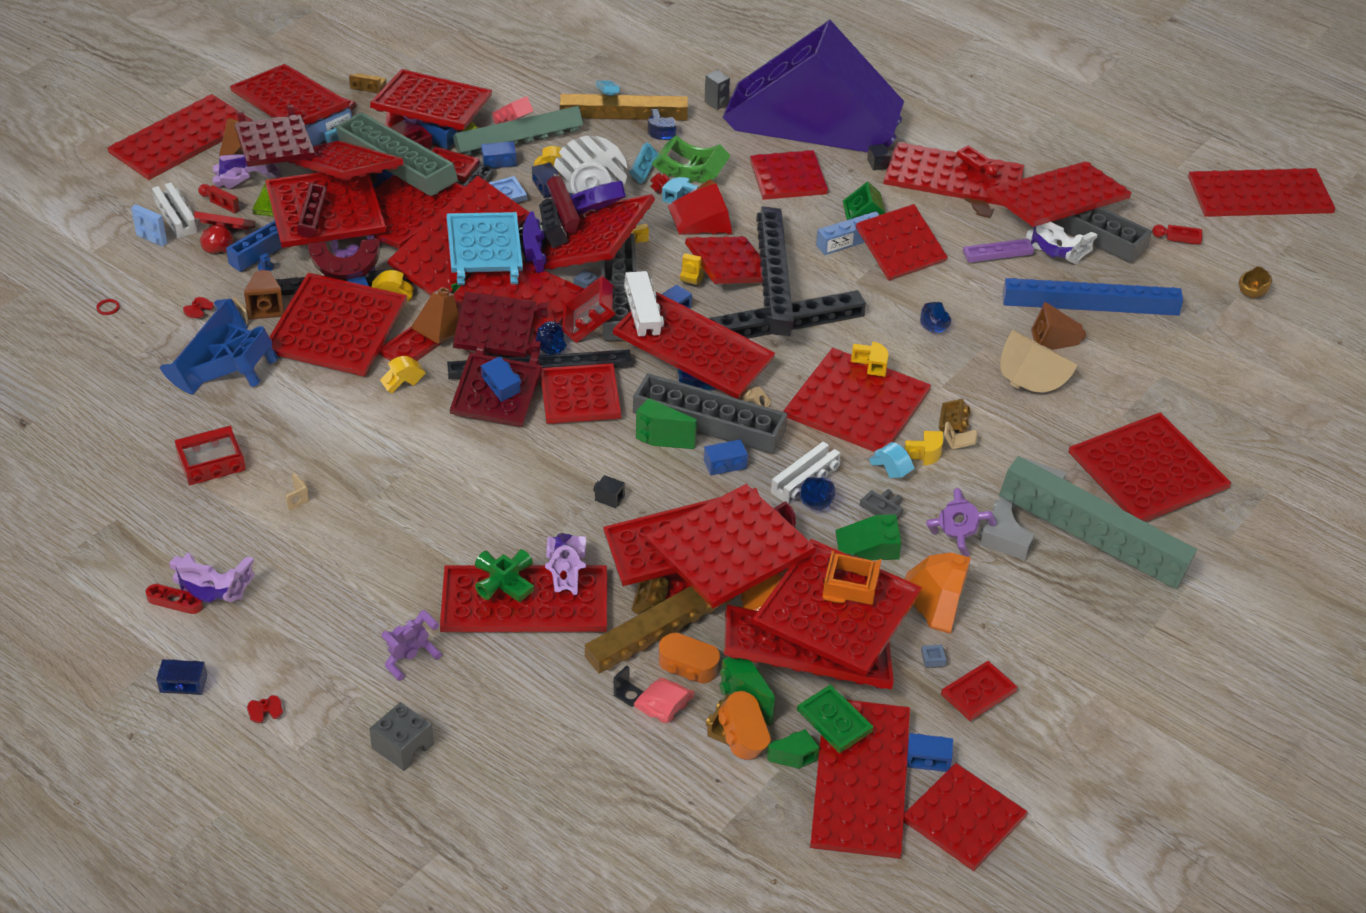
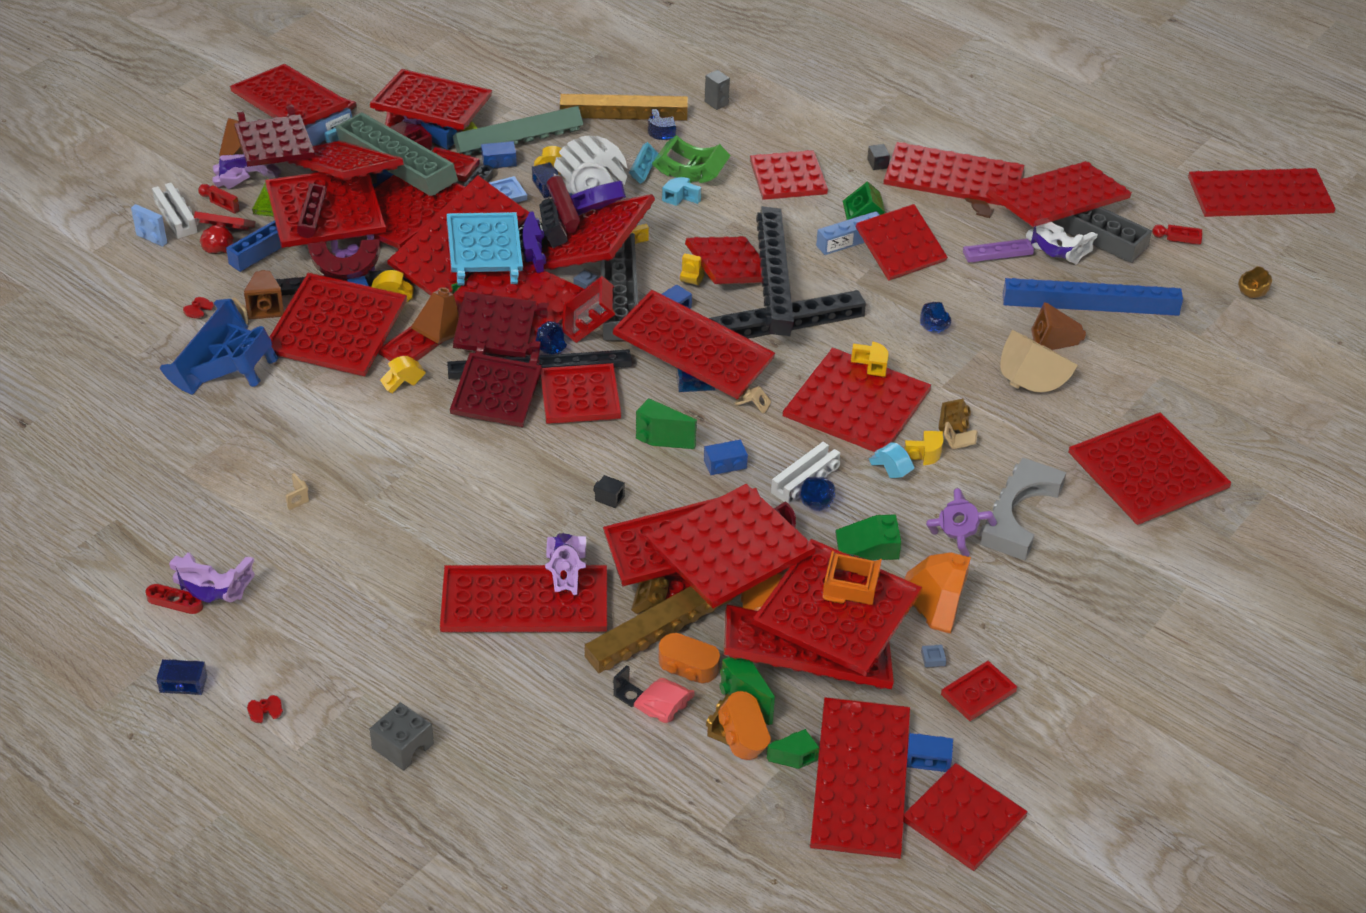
red piece [96,299,120,315] -> none
red plate [107,94,253,180] -> none
red window [174,425,246,486] -> none
blue piece [258,253,274,272] -> none
pearl gold bracket [349,73,386,93] -> none
medium lavender plate [382,610,442,681] -> none
green brick [475,549,534,602] -> none
blue brick [481,356,521,402] -> none
coral brick [492,96,534,124] -> none
medium azure plate [596,80,620,95] -> none
white brick [624,271,664,336] -> none
dark grey brick [633,373,788,454] -> none
red gear [650,172,670,193] -> none
red wedge [668,180,733,235] -> none
dark purple slope [722,19,904,152] -> none
green plate [797,684,873,754] -> none
dark grey hinge [859,489,903,518] -> none
red plate [956,145,998,176] -> none
sand green brick [999,456,1197,589] -> none

